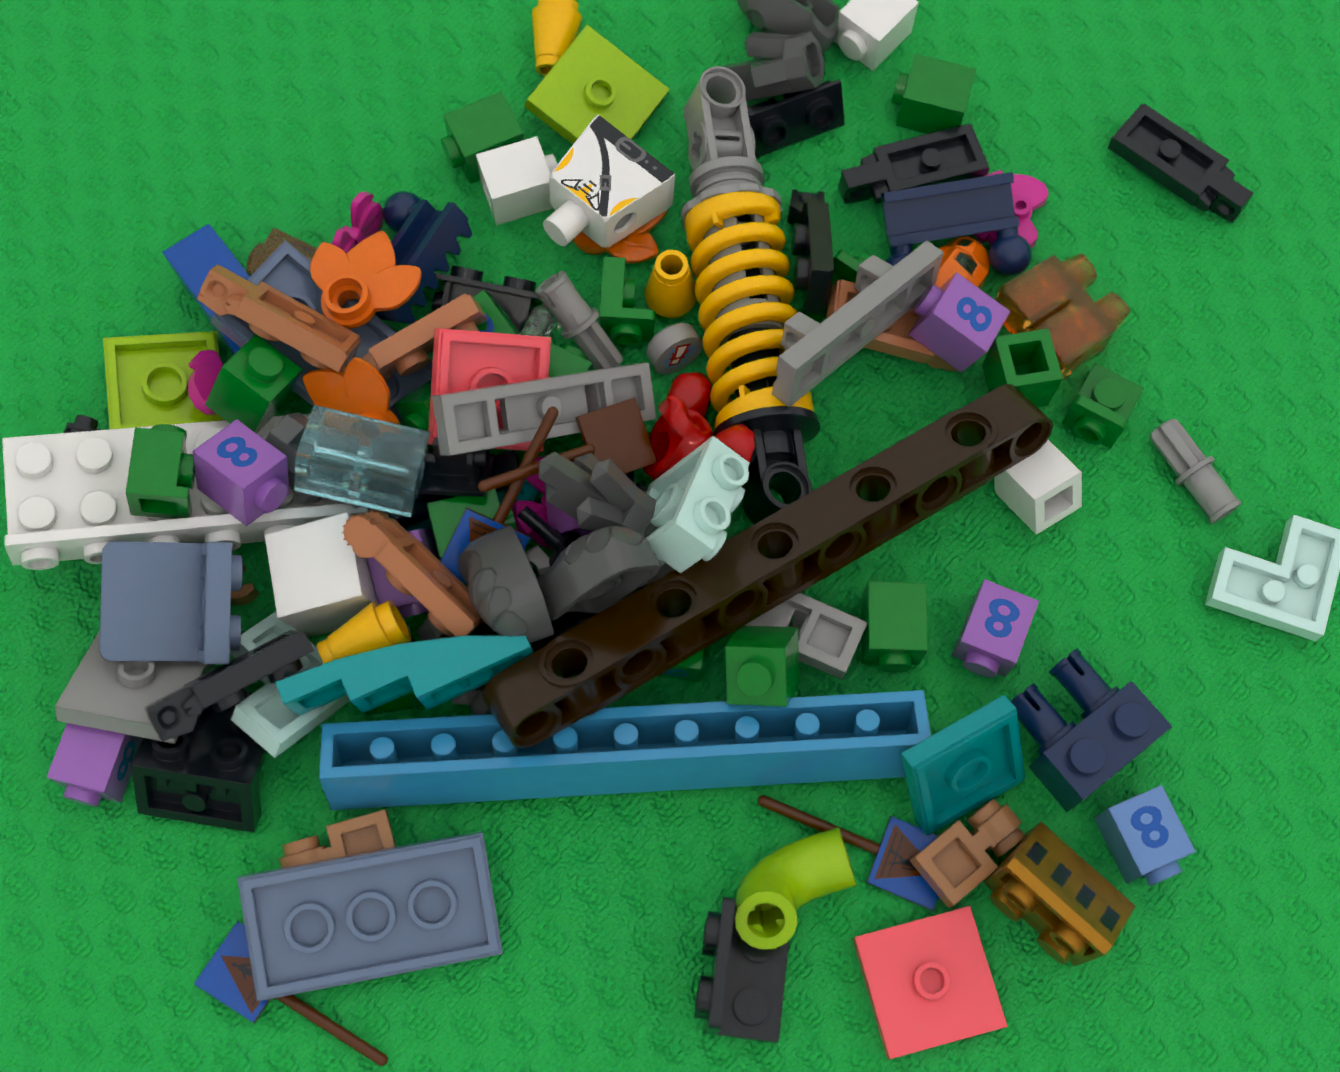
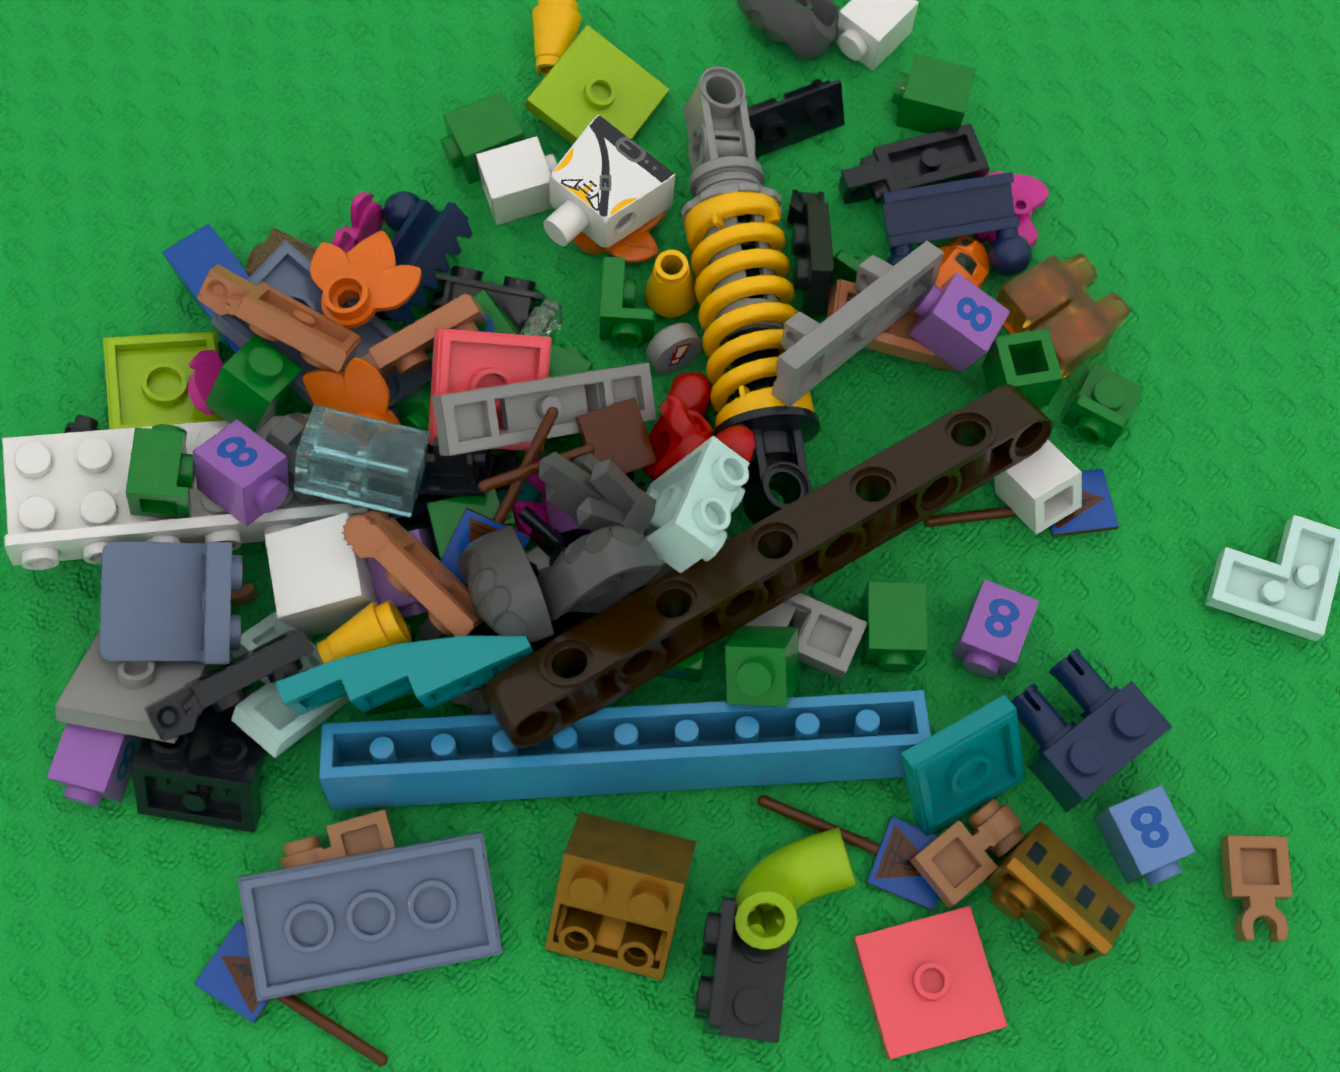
light grey axle [535,270,623,370] -> none
dark grey rock [723,31,824,101] -> none
black hinge [1108,104,1253,223] -> none
light grey axle [1150,419,1242,524] -> none
none -> pearl gold slope [545,812,696,980]
none -> piece [924,469,1119,537]
none -> medium nougat plate [1220,835,1293,943]

